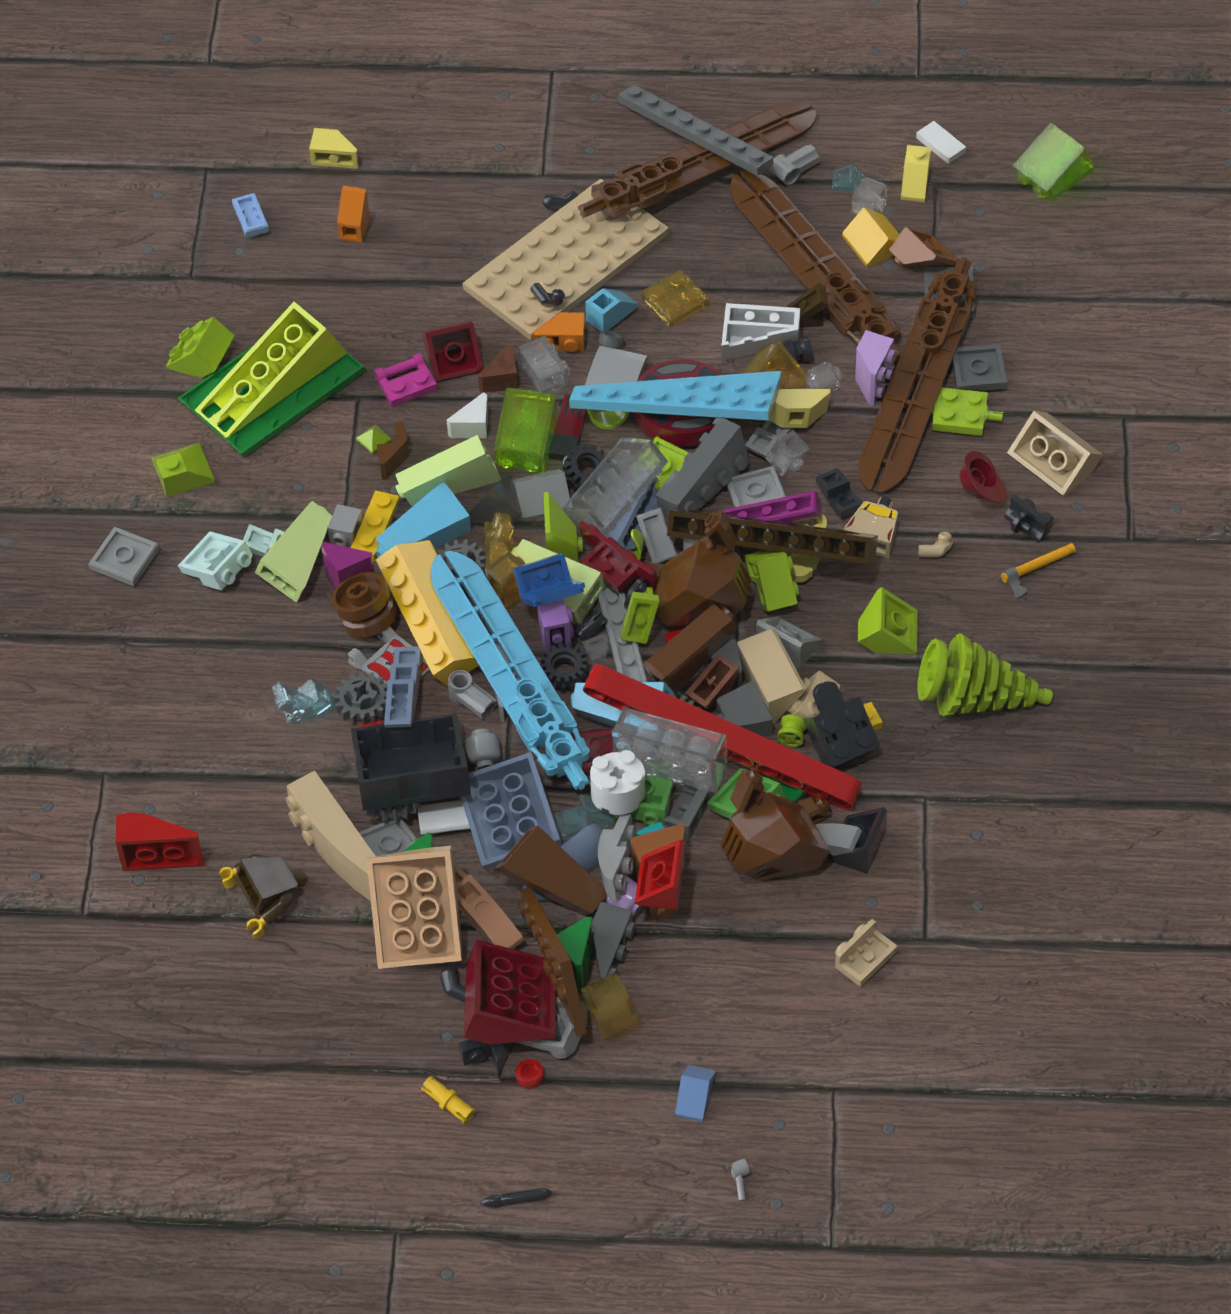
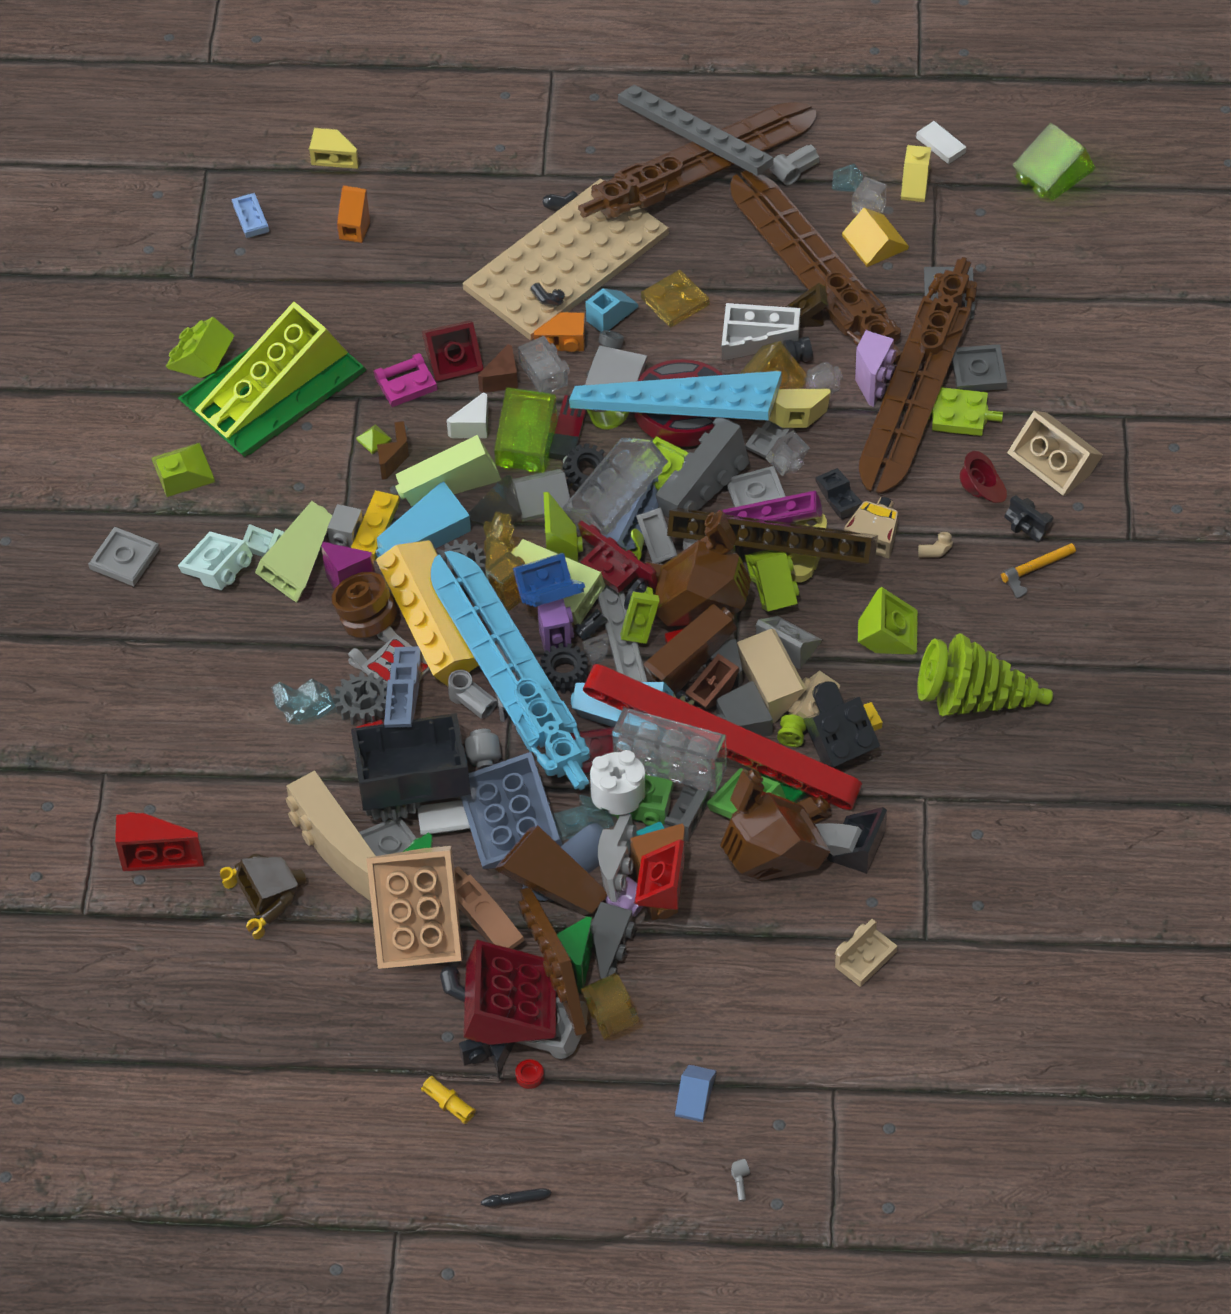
slope [889,227,958,268] -> none

